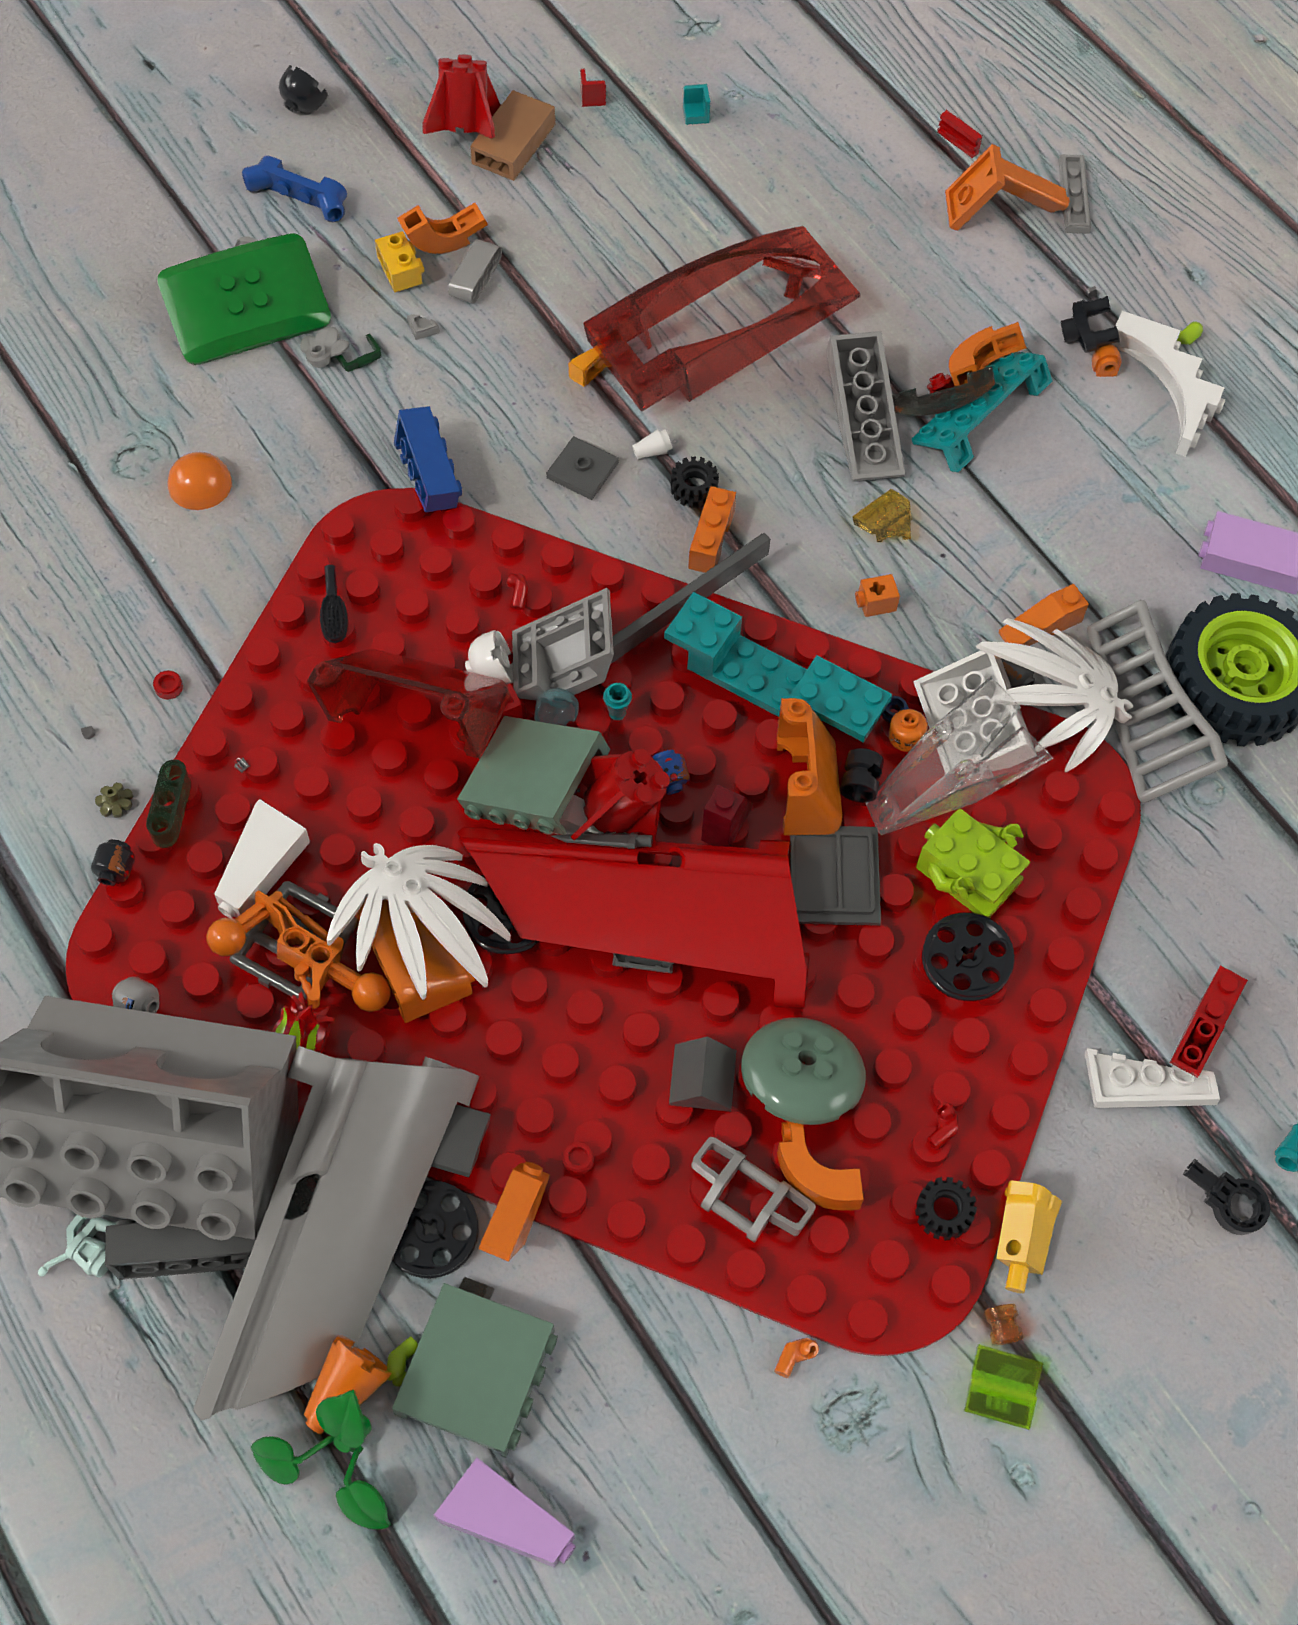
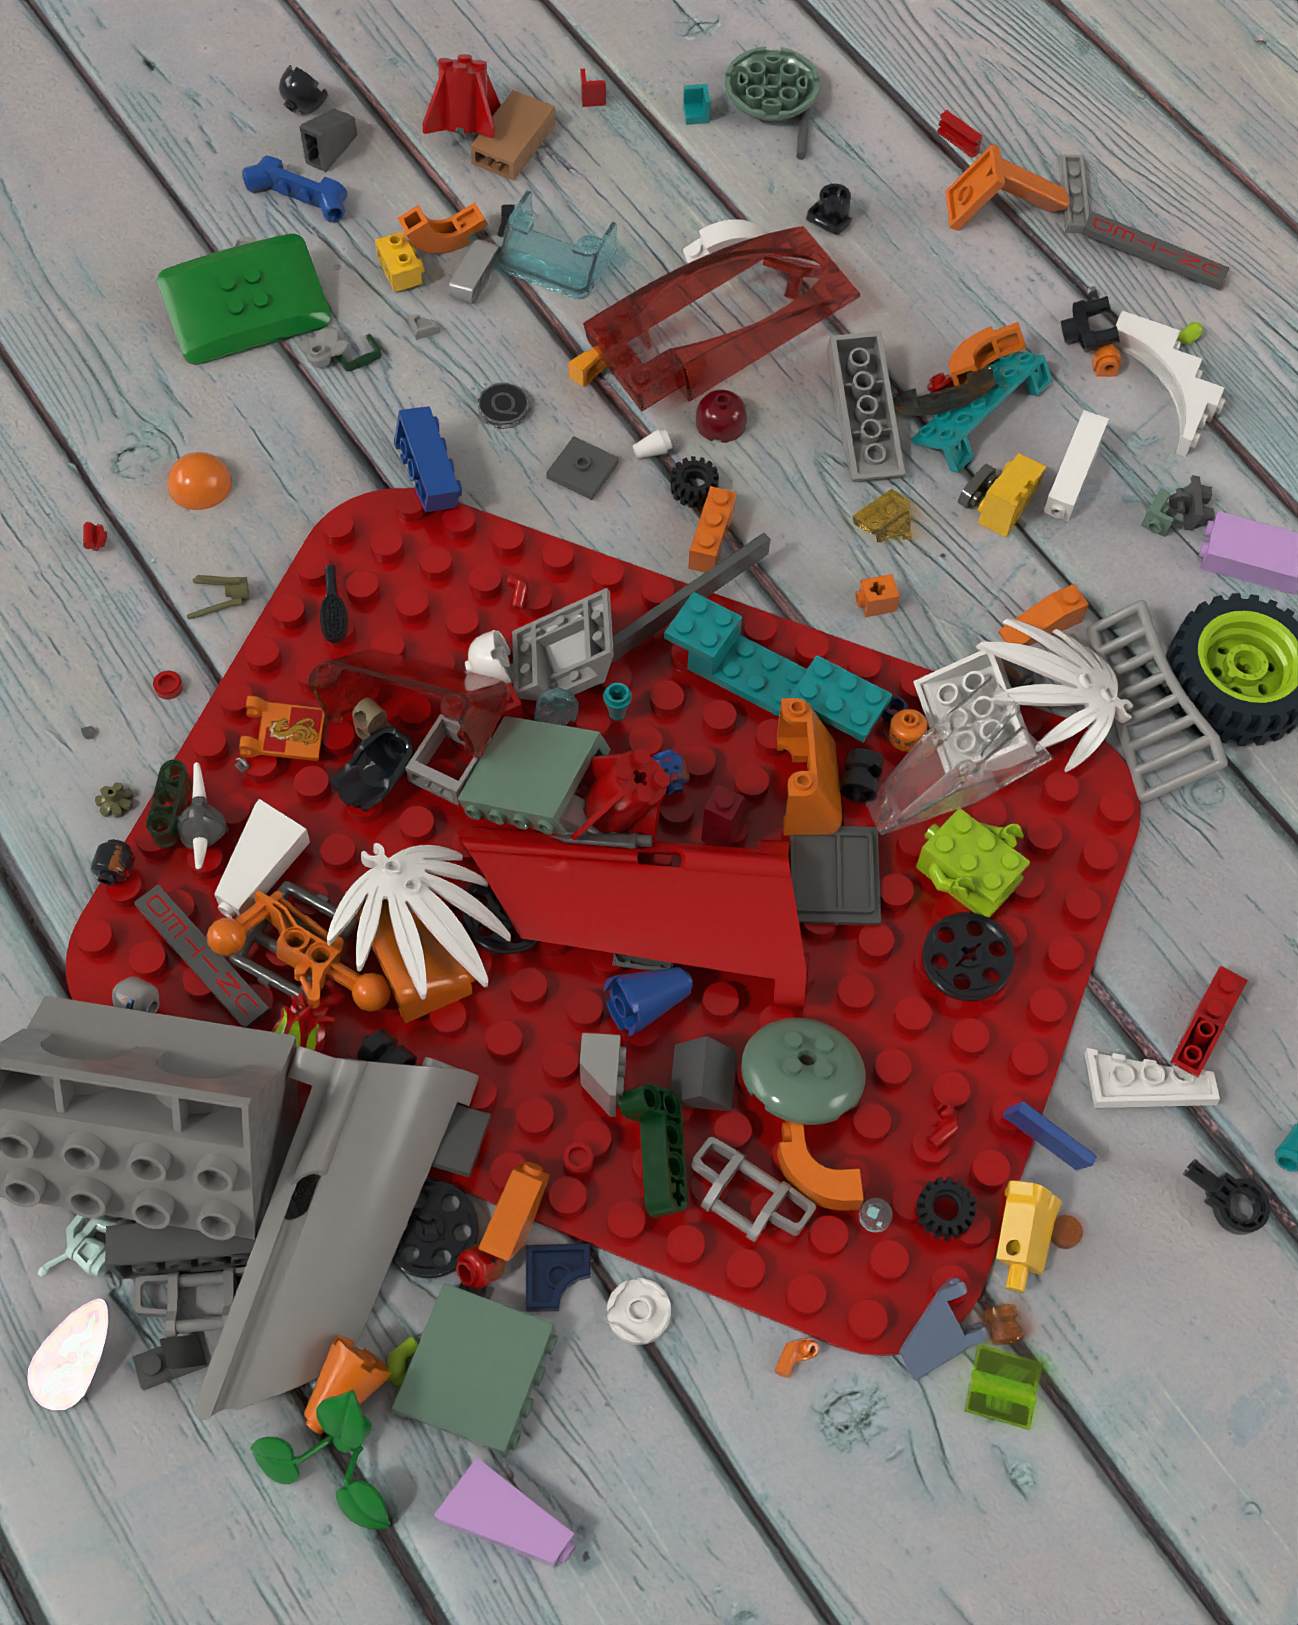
none -> shield [28,1299,110,1410]
none -> red plate [83,522,107,551]
none -> dark grey slope [132,1334,208,1391]
none -> dark grey tile [134,884,271,1028]
none -> light grey bar [134,1267,246,1338]
none -> dark grey helmet [177,762,229,870]
none -> olive plant [187,575,249,619]
none -> flag [239,696,325,761]
none -> dark grey slope [299,108,357,172]
none -> black hair [330,727,415,811]
none -> dark tan leg [352,697,393,740]
none -> black wheel [357,1028,417,1065]
none -> light grey window [405,714,491,805]
none -> red head [456,1241,505,1289]
none -> tile [477,382,529,429]
none -> black hand [497,204,515,237]
none -> clear light blue windscreen [499,190,617,300]
none -> dark blue tile [526,1243,591,1312]
none -> light grey slope [580,1033,626,1117]
none -> blue cone [604,967,693,1036]
none -> white tile [607,1278,671,1345]
none -> dark green beam [618,1083,688,1218]
none -> white arch [683,219,770,272]
none -> dark red cylinder [696,390,747,443]
none -> sand green brick [725,47,820,121]
none -> dark grey bar [796,107,810,160]
none -> black piece [806,184,852,235]
none -> clear light blue tile [859,1198,893,1232]
none -> sand blue flag [899,1277,991,1381]
none -> dark grey plate [958,463,997,509]
none -> yellow wedge [977,453,1047,537]
none -> blue tile [1003,1102,1097,1170]
none -> white slope [1043,410,1109,521]
none -> clear orange tile [1051,1215,1083,1249]
none -> dark grey tile [1082,211,1230,291]
none -> sand green bracket [1141,488,1174,537]
none -> dark grey hips [1169,475,1214,531]

